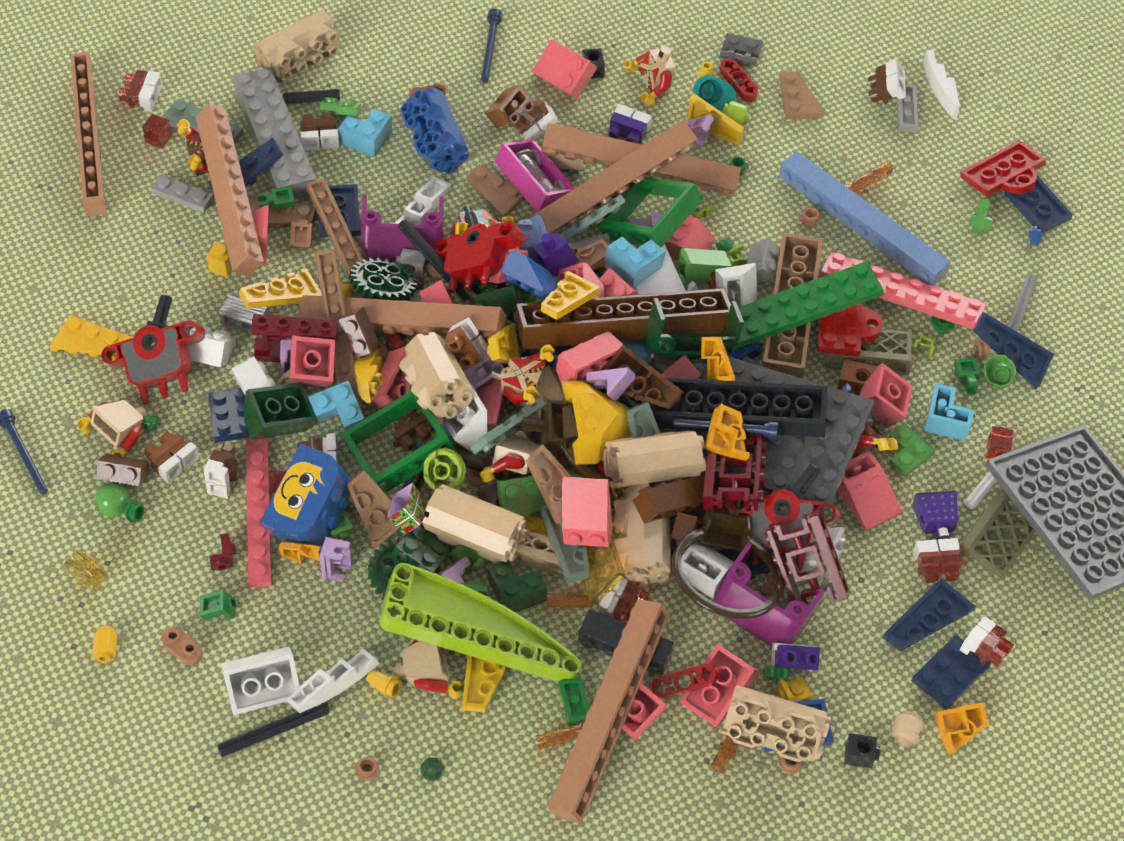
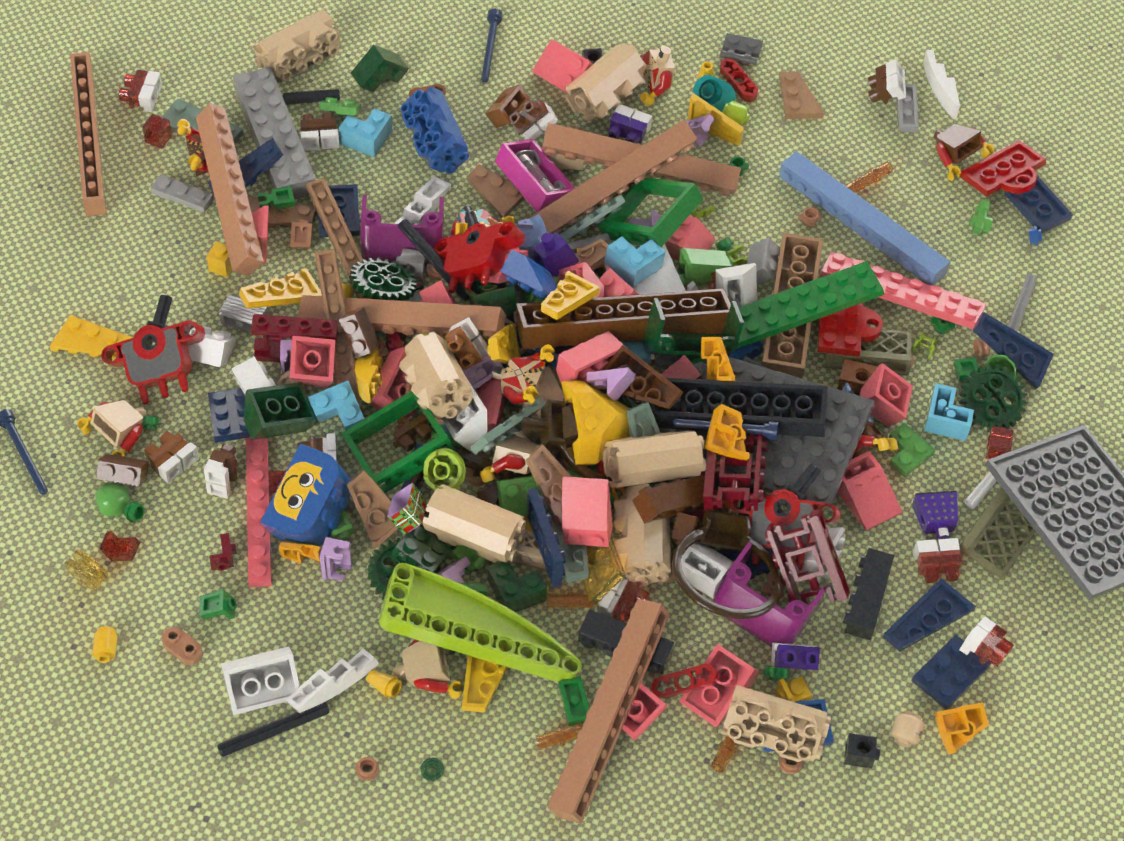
none -> clear red bracket [100,531,141,561]
none -> dark green brick [351,44,409,92]
none -> dark blue plate [526,488,566,587]
none -> tan brick [565,43,647,121]
none -> black brick [843,548,895,641]
none -> reddish brown torso [934,124,994,181]
none -> dark green gear [958,364,1028,433]

